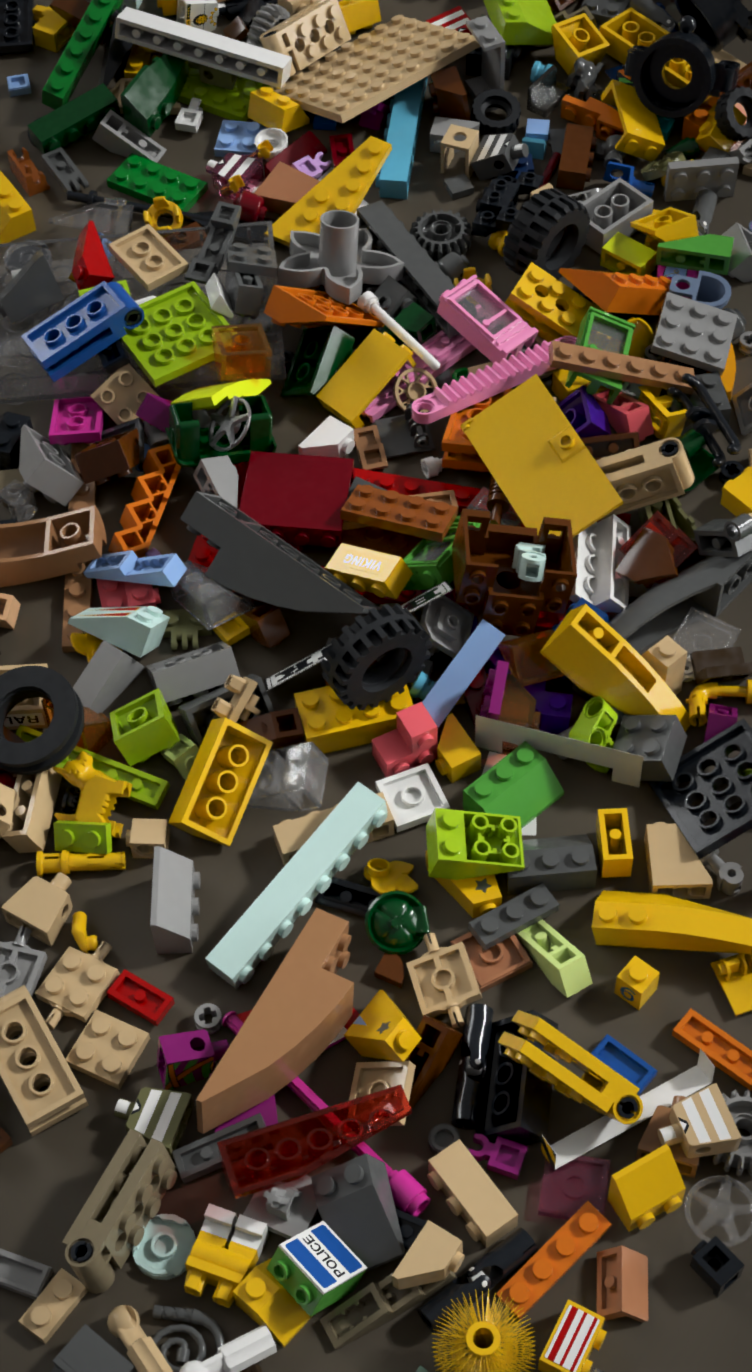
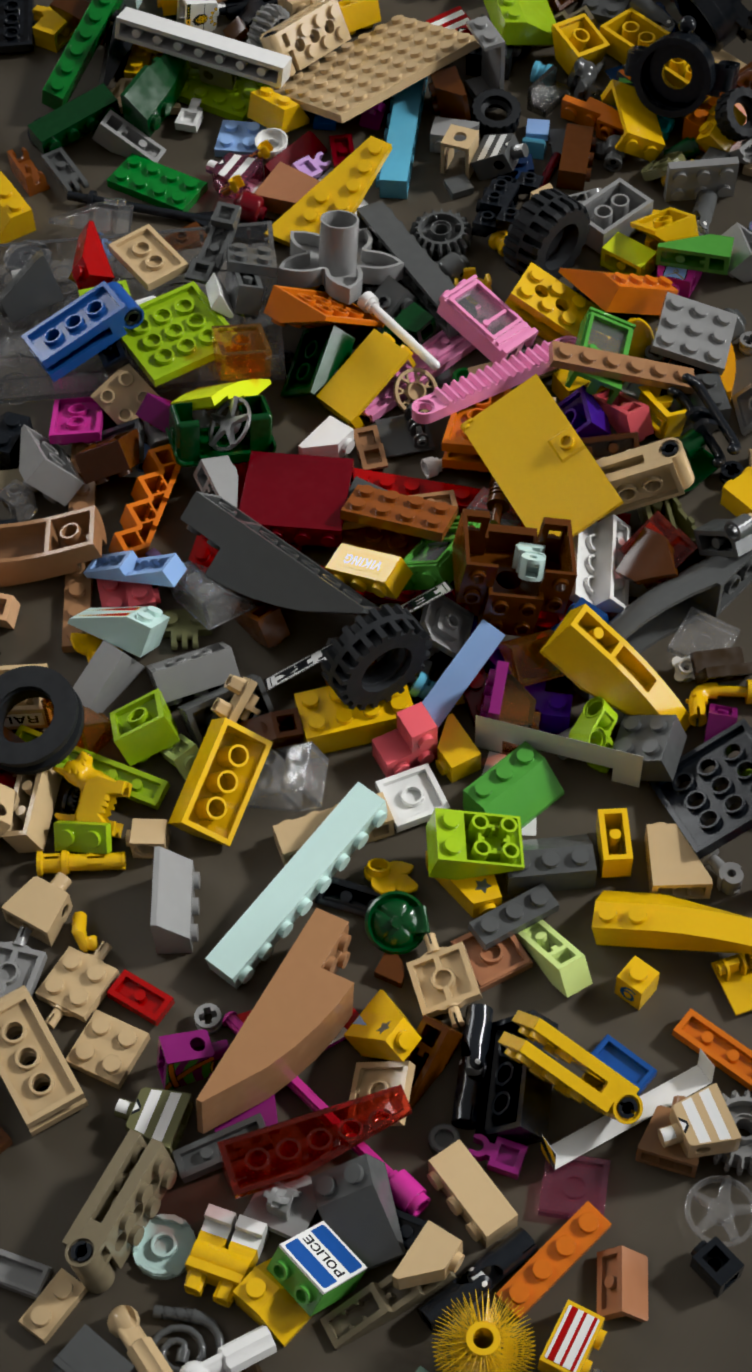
light blue tile [6,73,32,97] -> none
yellow piece [143,196,183,237] -> none
yellow plate [212,611,250,646] -> none
blue bracket [603,161,655,198] -> none
yellow slope [607,1143,686,1232] -> none
tan slope [641,635,688,695] -> none
sand blue container [669,270,731,309] -> none

